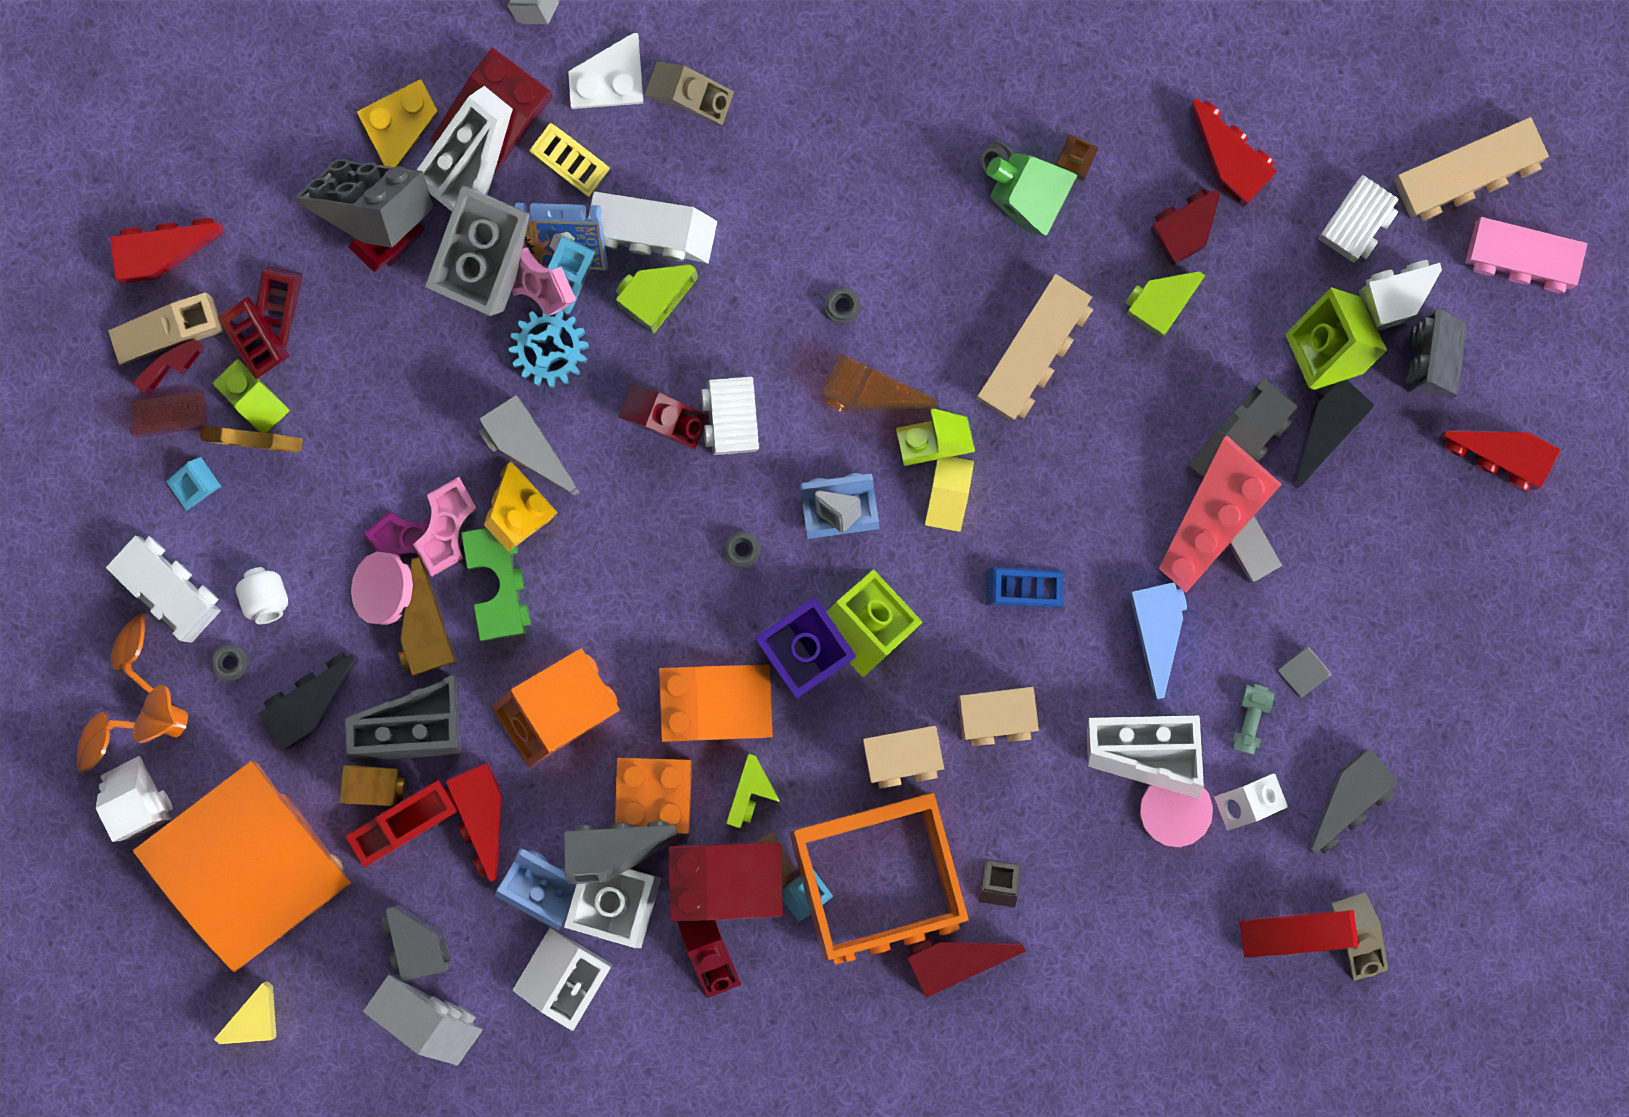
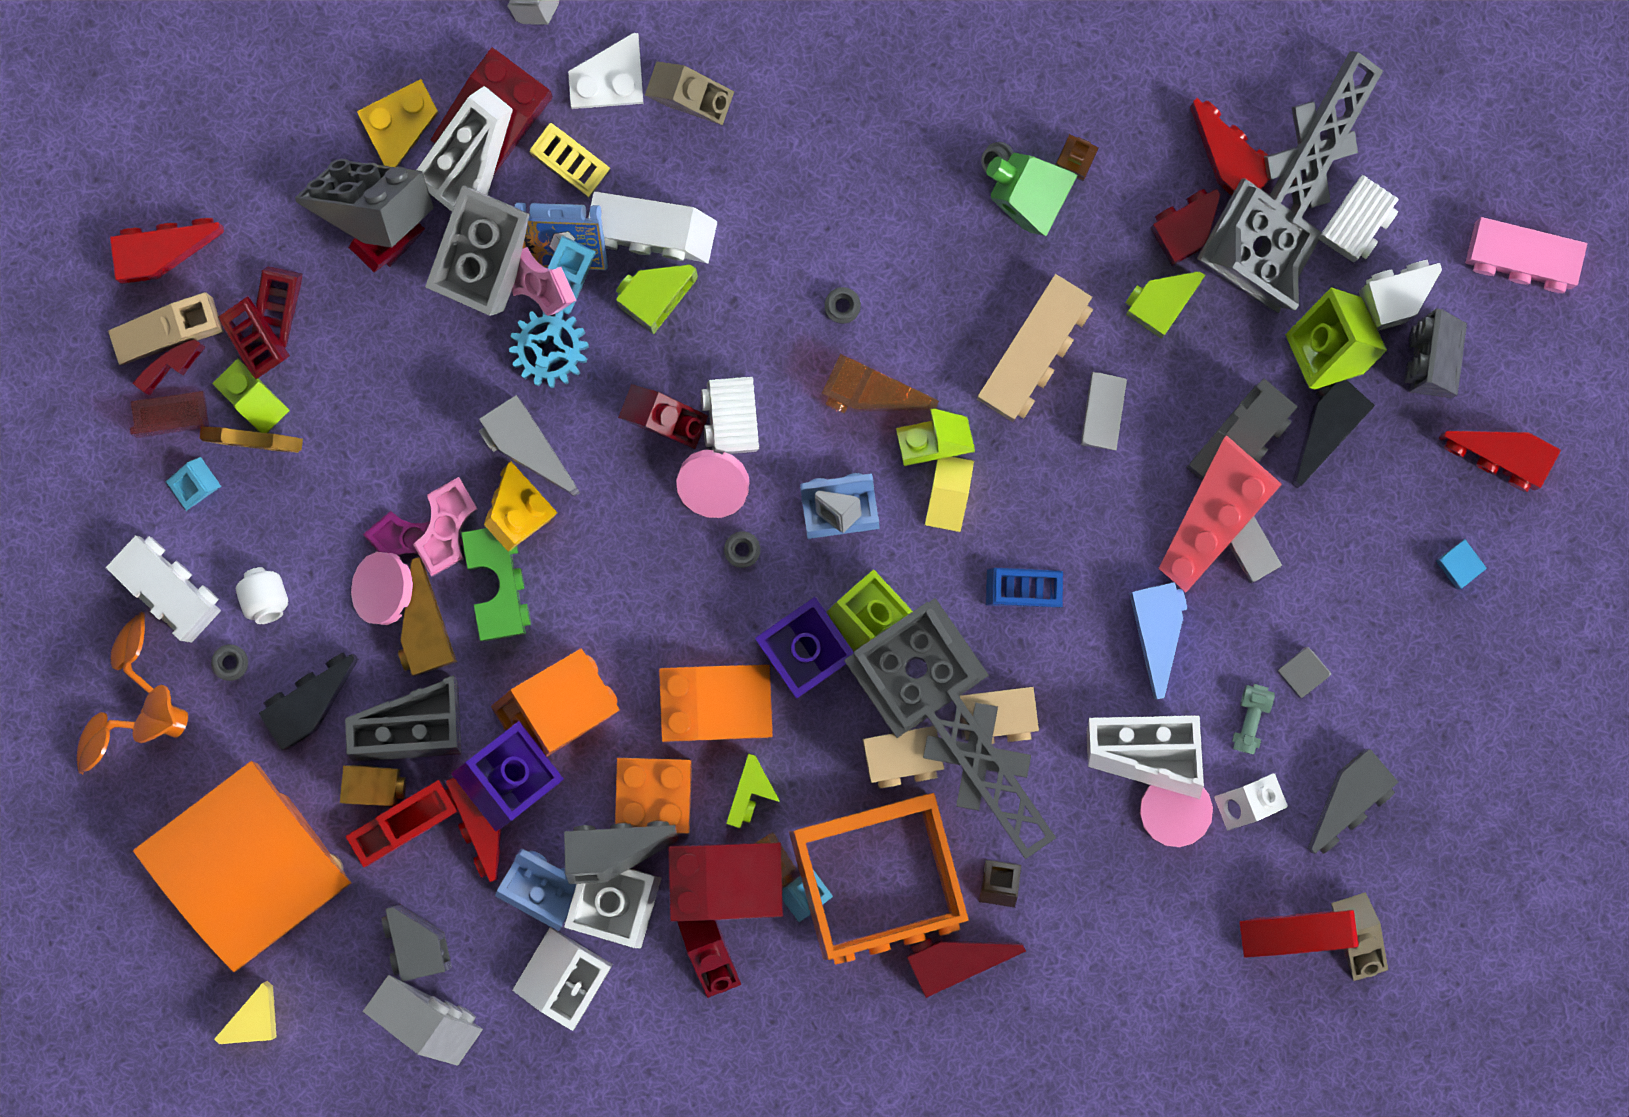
white wedge [96,756,173,842] -> none
tan brick [1393,117,1549,221] -> none
none -> dark purple slope [451,721,564,832]
none -> bright pink tile [676,450,749,518]
none -> dark grey piece [844,598,1056,859]
none -> light grey slope [1080,372,1127,451]
none -> dark grey piece [1197,51,1383,313]
none -> dark azure slope [1436,539,1487,590]

